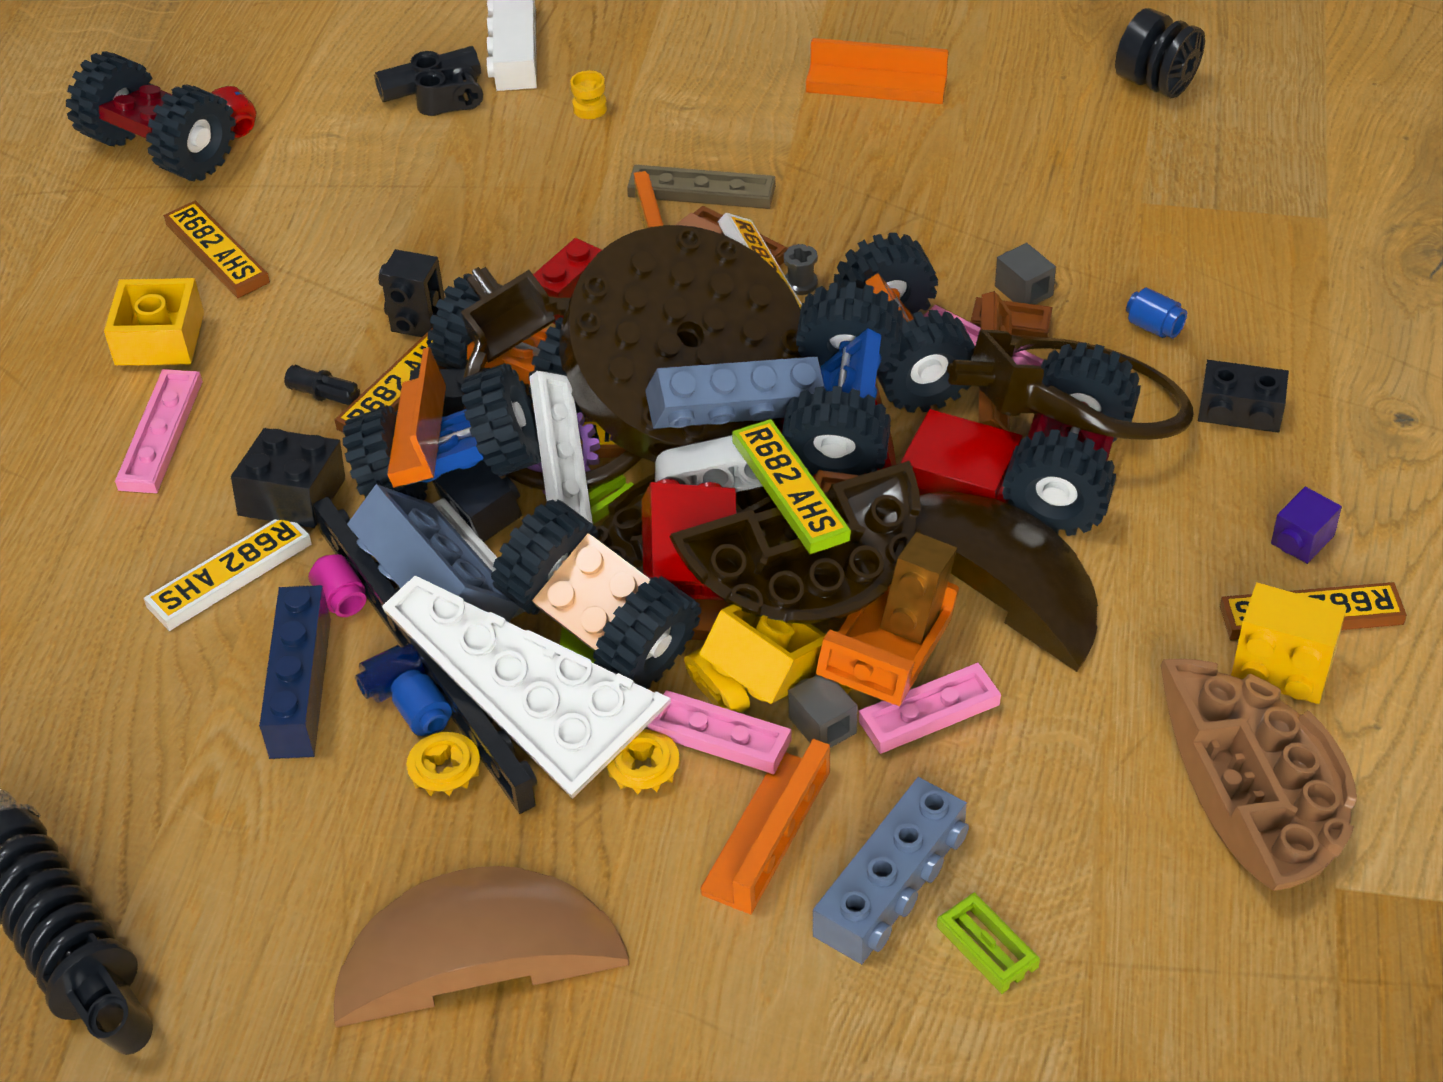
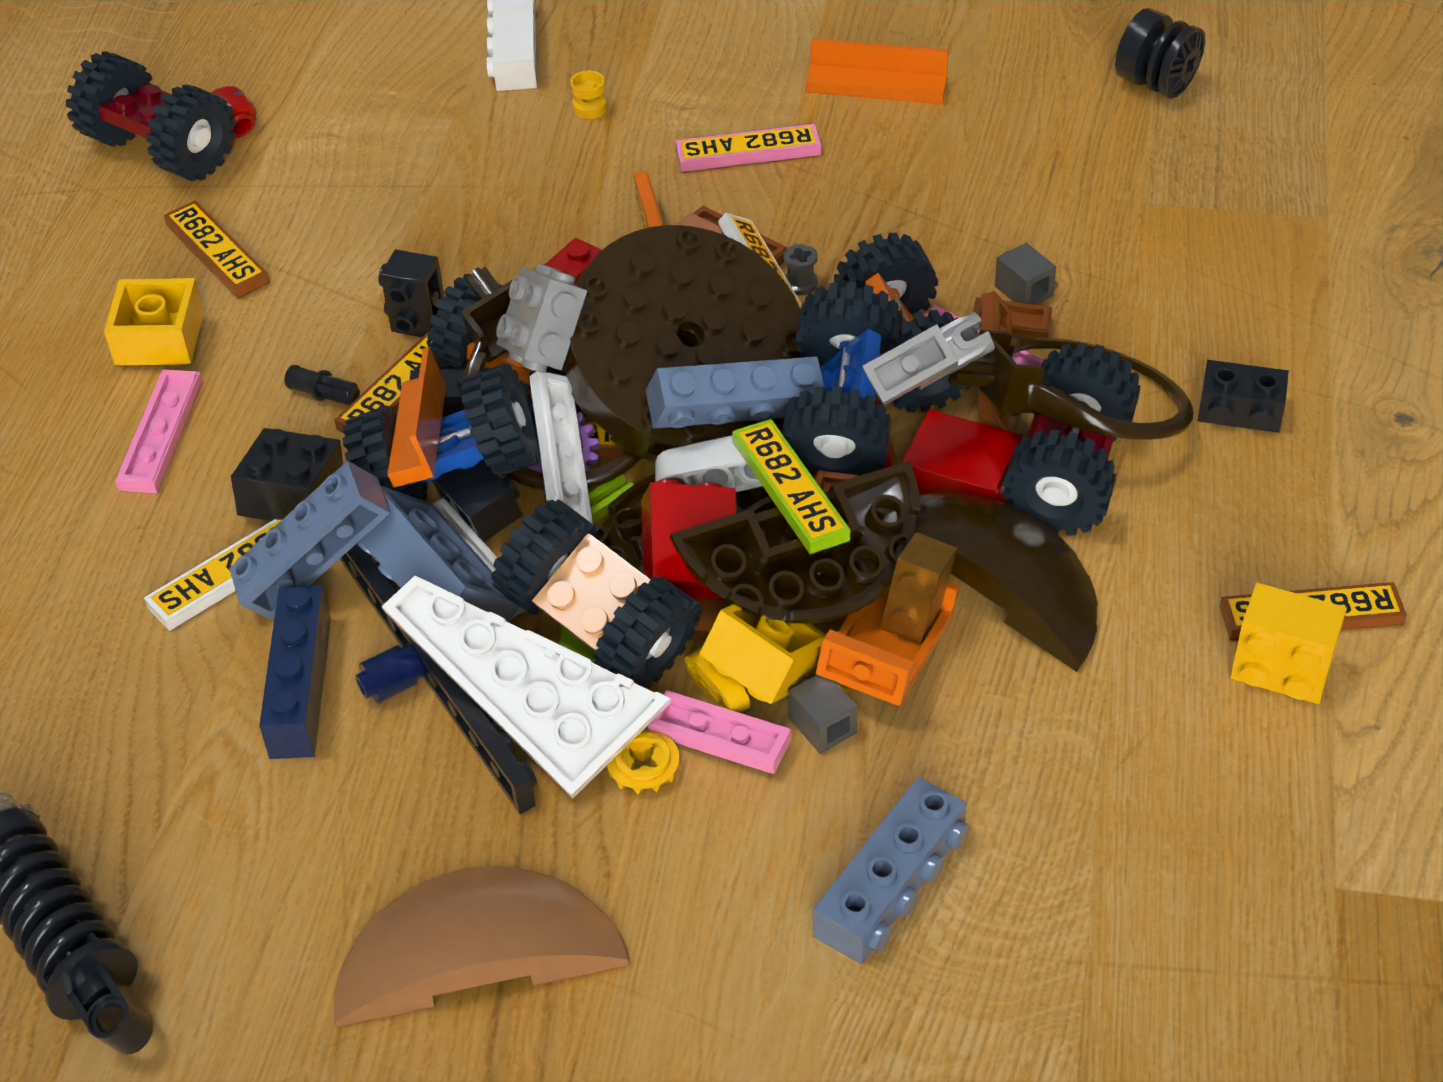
dark pink brick [308,554,366,617] -> none
black piece [374,46,481,102] -> none
blue brick [391,670,452,736] -> none
yellow gear [406,732,481,797] -> none
black piece [414,65,484,116] -> none
dark tan tile [627,165,776,209] -> none
orange panel [701,739,830,915] -> none
bright pink plate [859,663,1001,754] -> none
lime tile [937,892,1040,994] -> none
blue brick [1126,287,1188,338] -> none
medium nougat brick [1161,659,1357,891] -> none
dark purple brick [1271,486,1342,564] -> none
none -> sand blue brick [229,461,390,620]
none -> light grey brick [496,263,587,373]
none -> tile [675,124,821,172]
none -> light grey plate [862,312,995,406]

